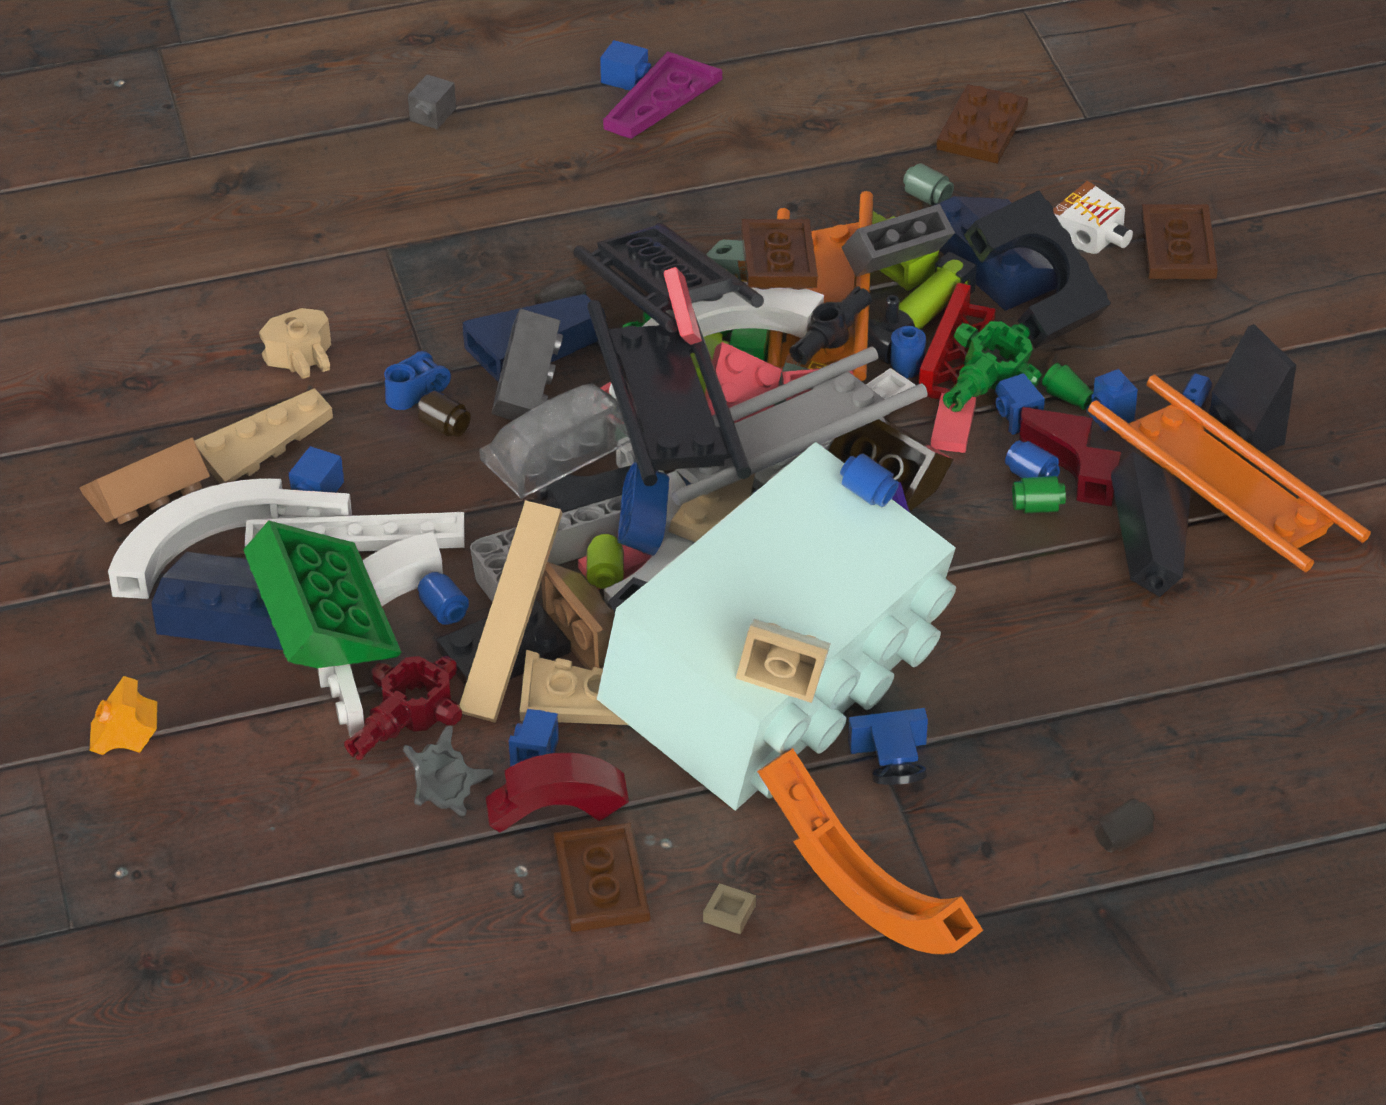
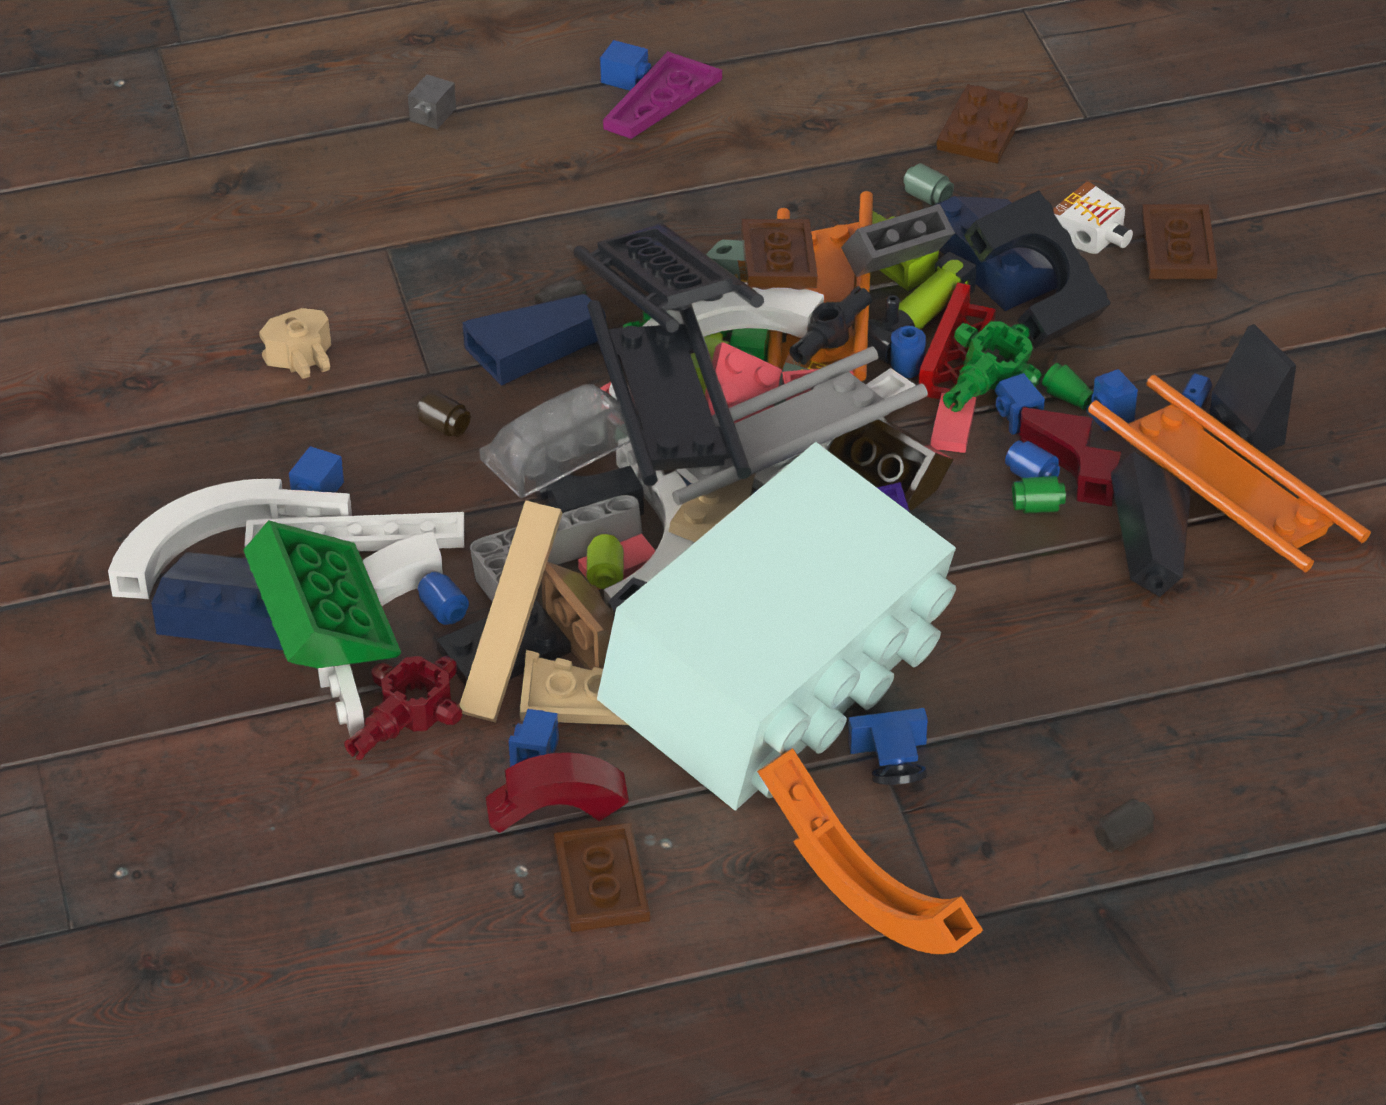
medium nougat slope [79,437,210,525] -> none
light orange brick [89,676,158,755] -> none
tan wing [194,388,333,484] -> none
blue piece [384,351,451,410] -> none
dark grey piece [403,726,493,816] -> none
flat silver brick [491,309,563,421] -> none
blue beam [618,462,670,556] -> none
coral tile [664,267,702,345] -> none
dark tan plate [703,883,756,934] -> none
tan slope [736,619,831,703] -> none
blue brick [840,453,899,507] -> none

